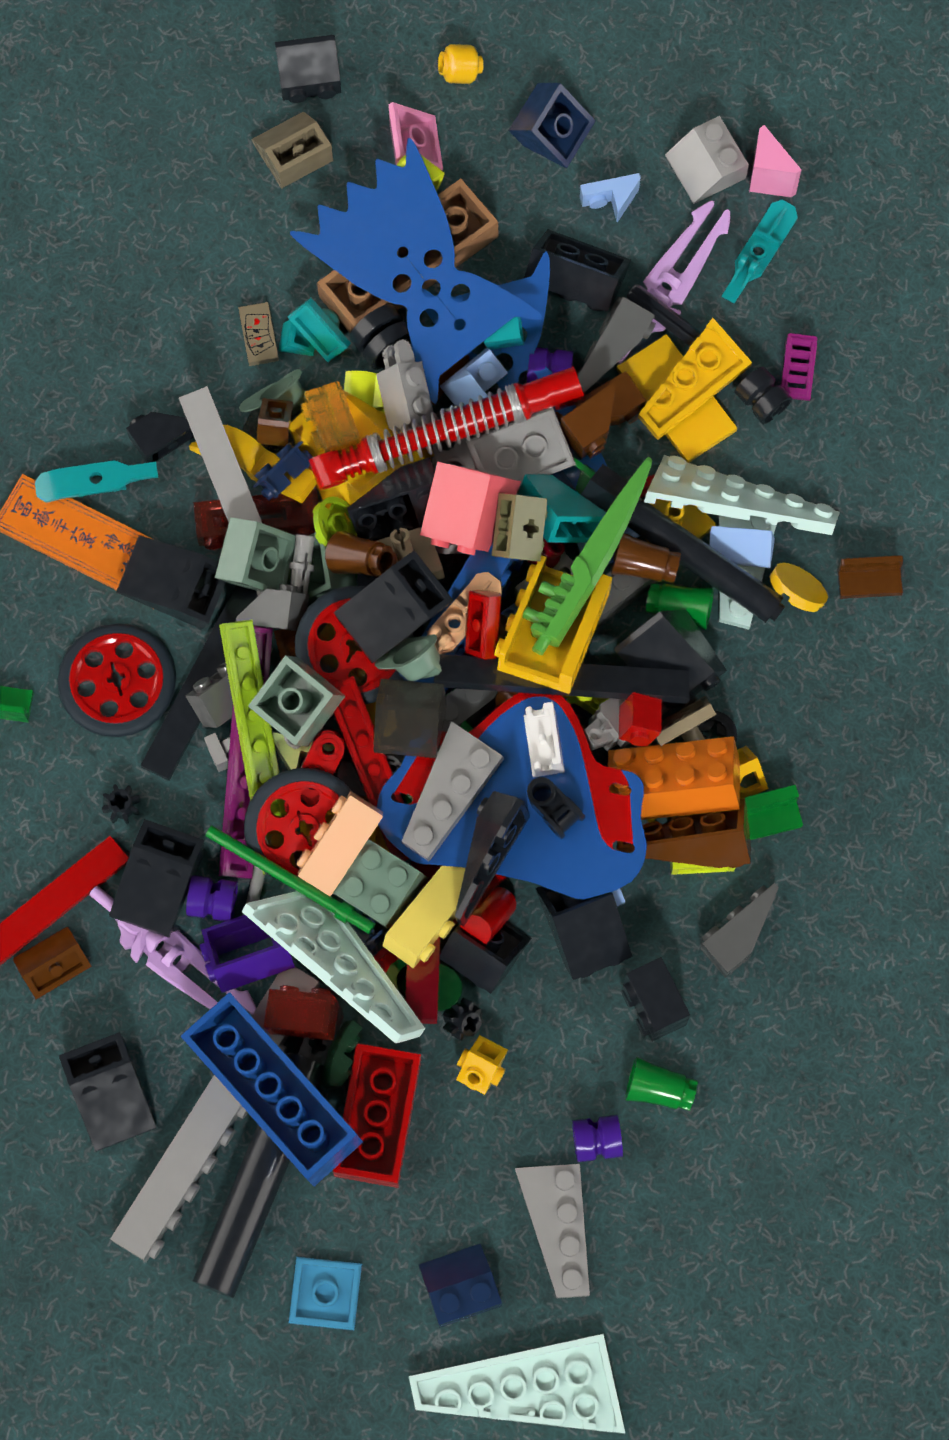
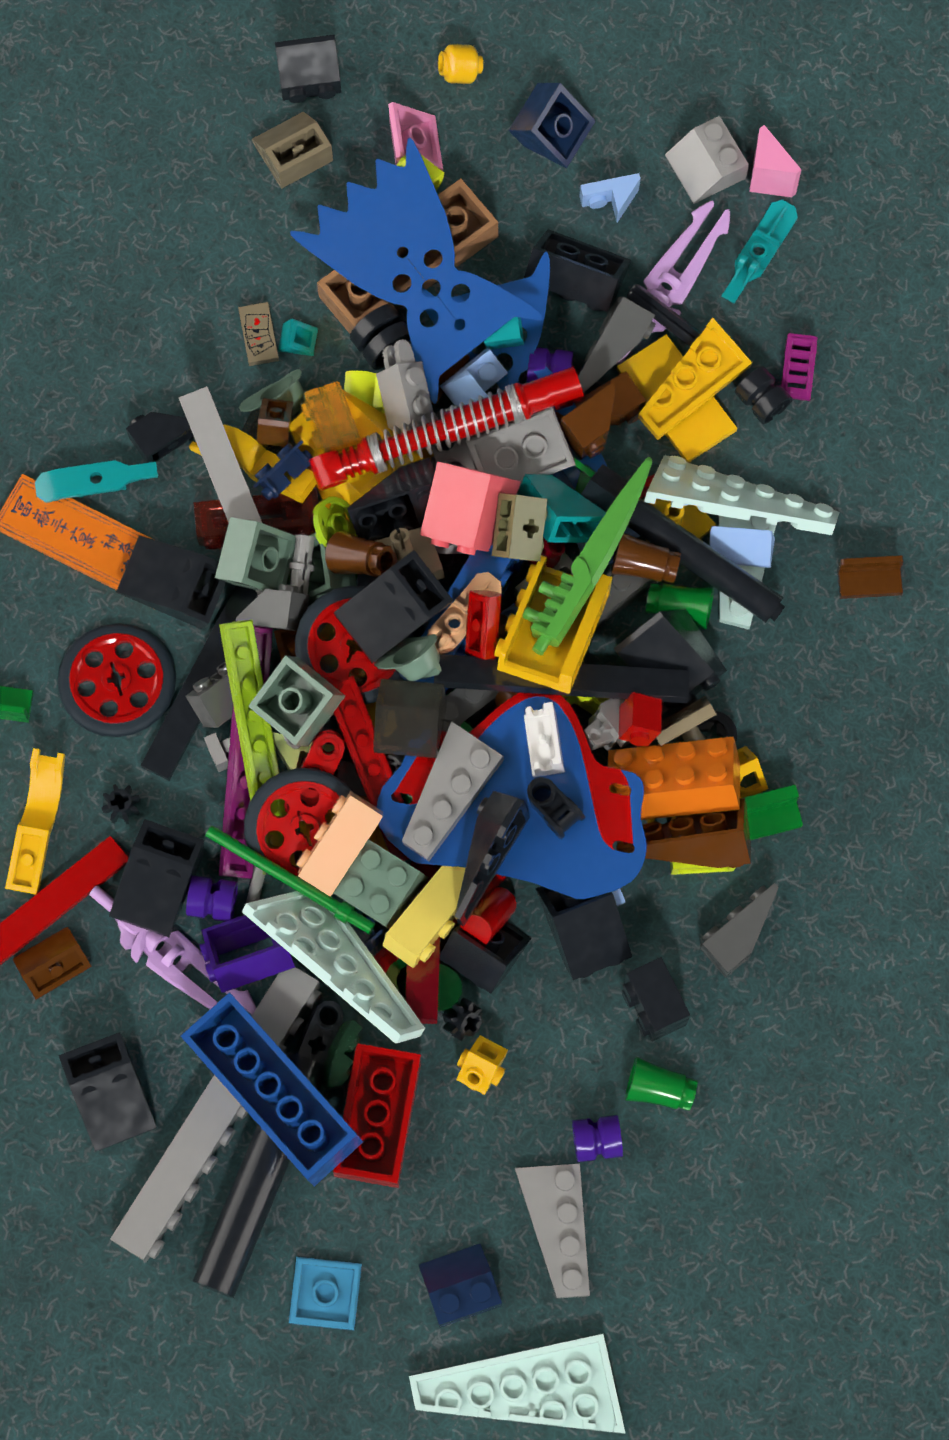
clear red brick [263,985,339,1040] -> none
teal tile [288,297,351,362] -> none
yellow tile [769,563,828,612] -> none
none -> yellow piece [5,748,65,894]

